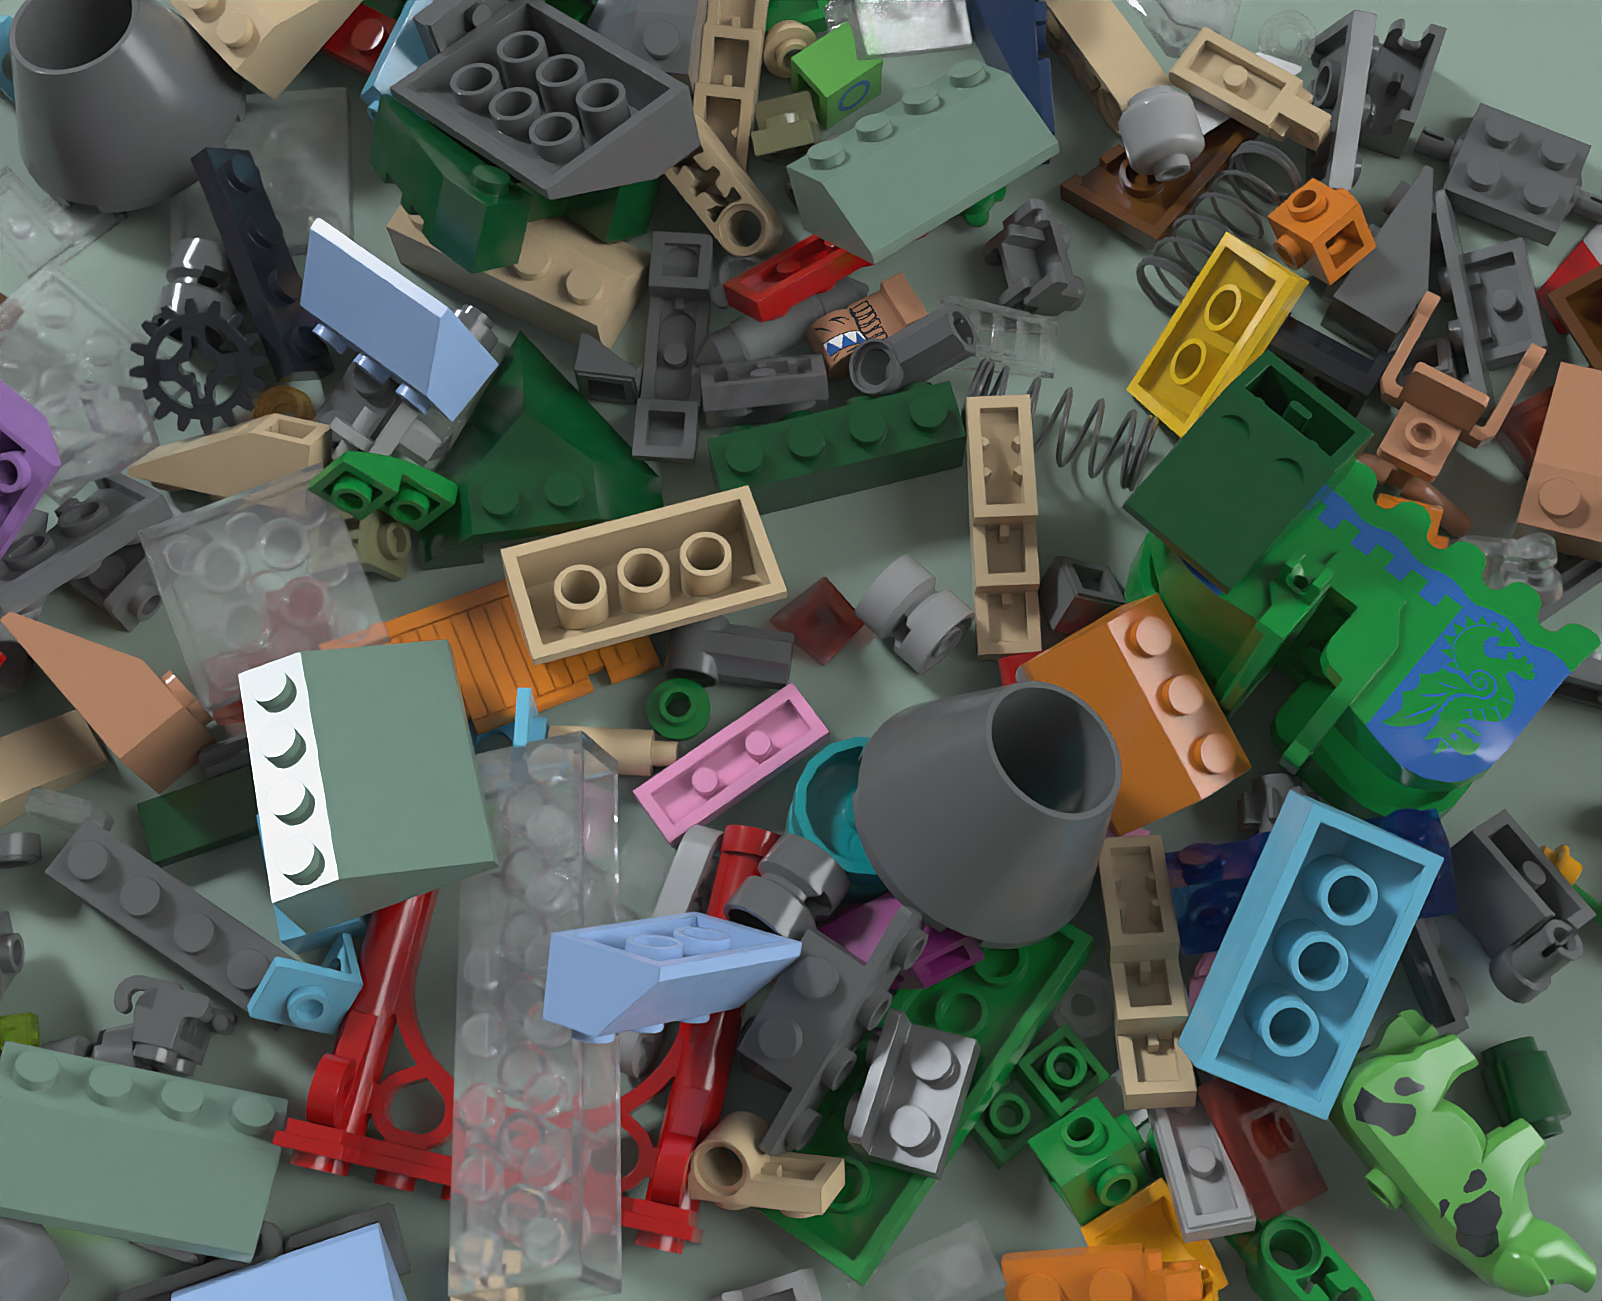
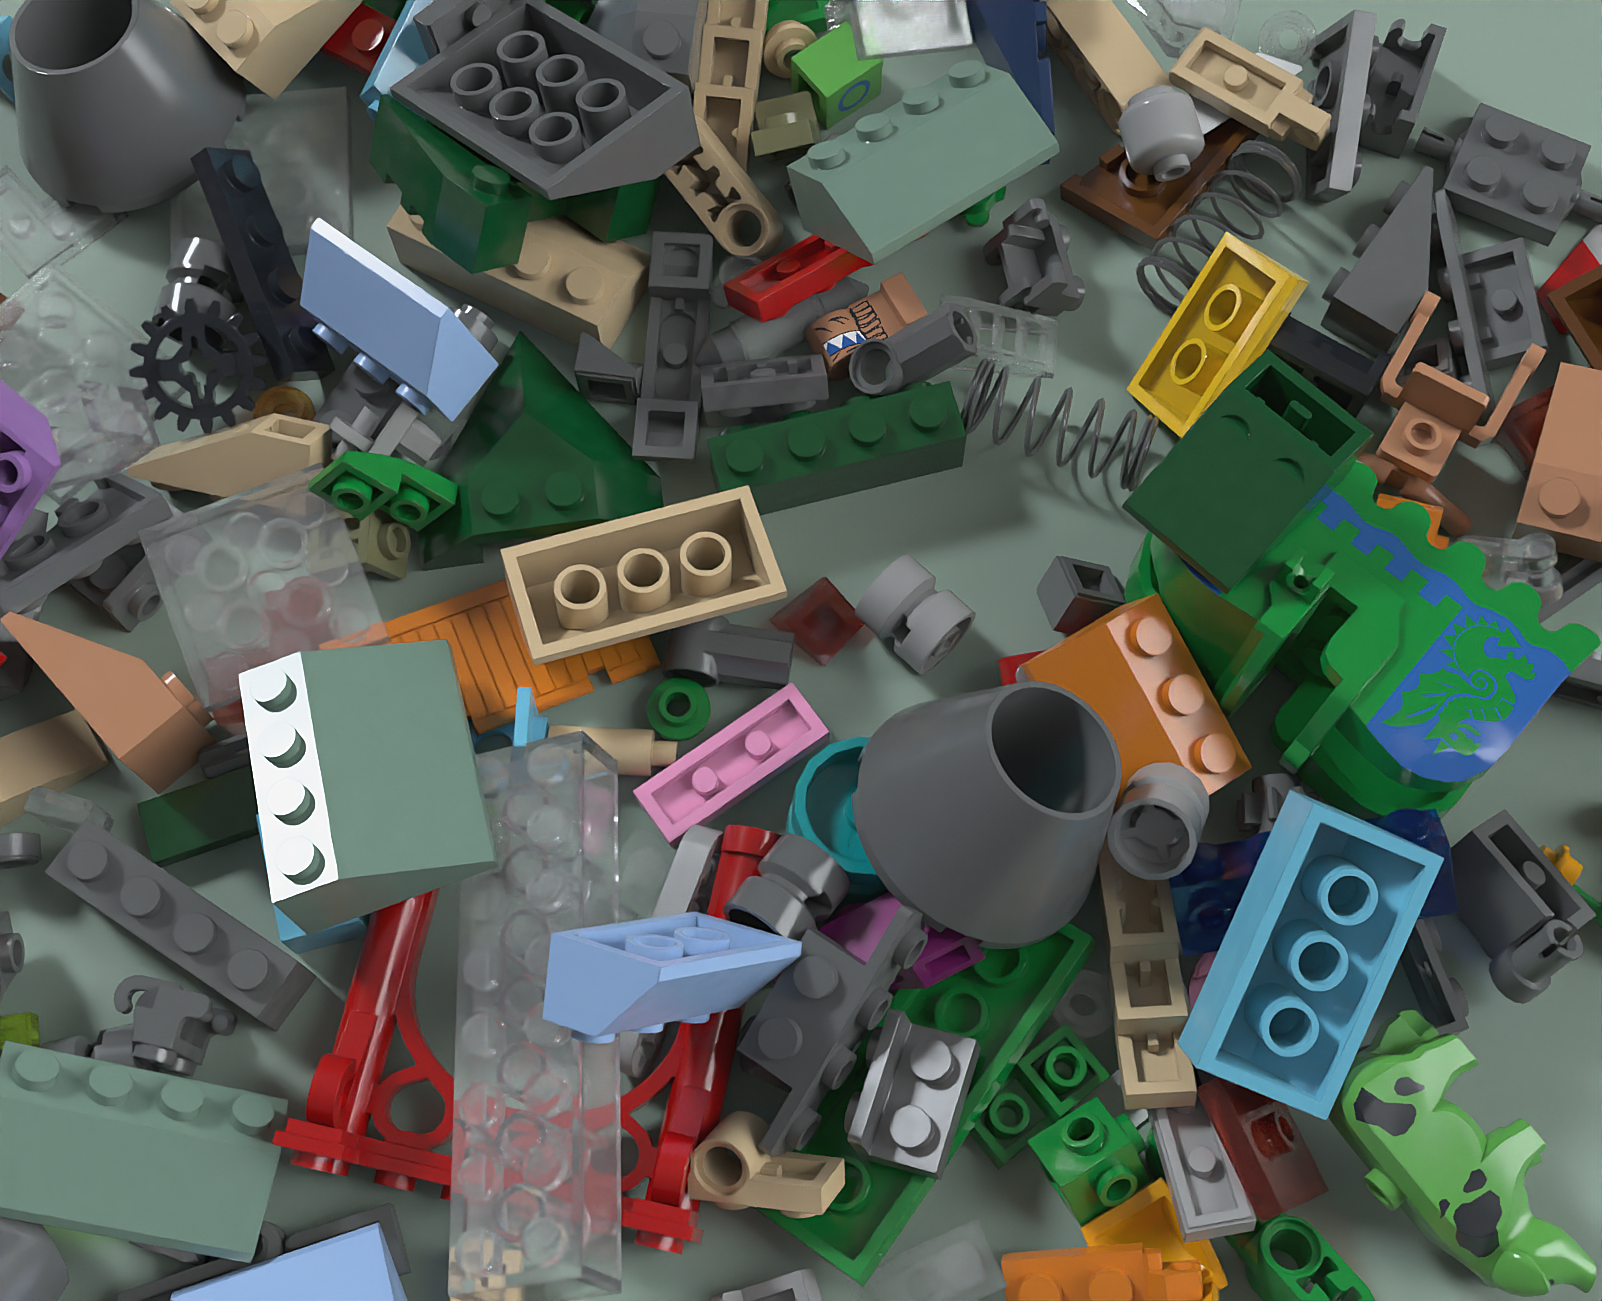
medium azure bracket [247,932,363,1035] -> none
tan slope [966,394,1042,661] -> none
orange brick [1267,178,1377,286] -> none
dark green brick [1480,1036,1572,1140] -> none
none -> light grey wheel [1107,762,1210,880]

